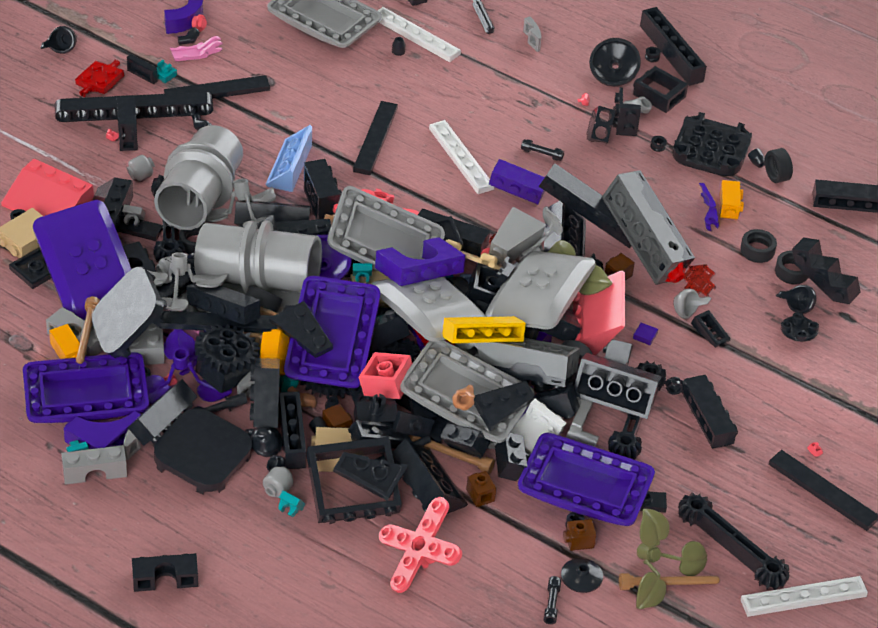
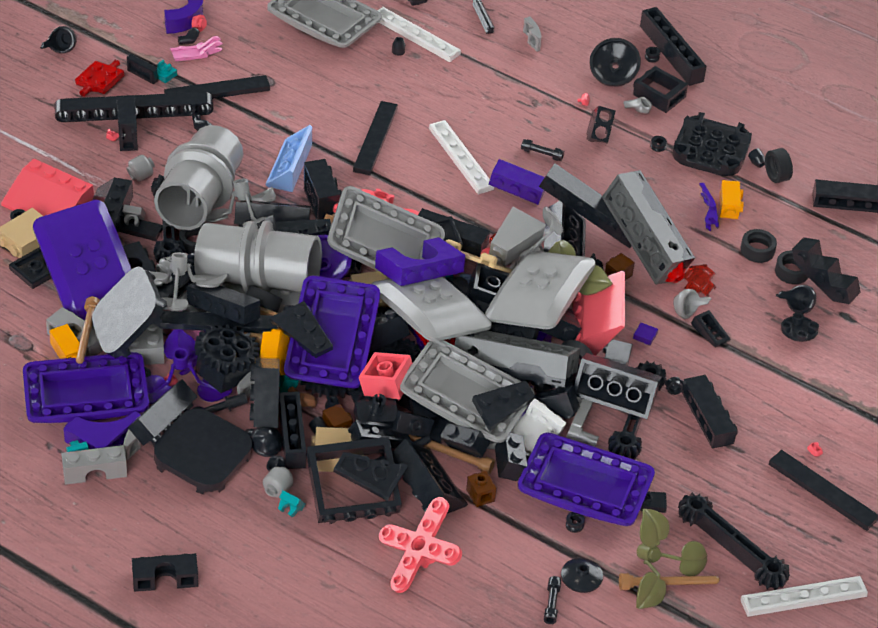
teal tile [353,263,372,284] -> none
yellow brick [442,316,526,343] -> none
nougat animal [452,385,475,411] -> none
black plate [495,257,518,288] -> none
reddish brown brick [563,519,596,551] -> none
black bracket [613,87,641,136] -> none

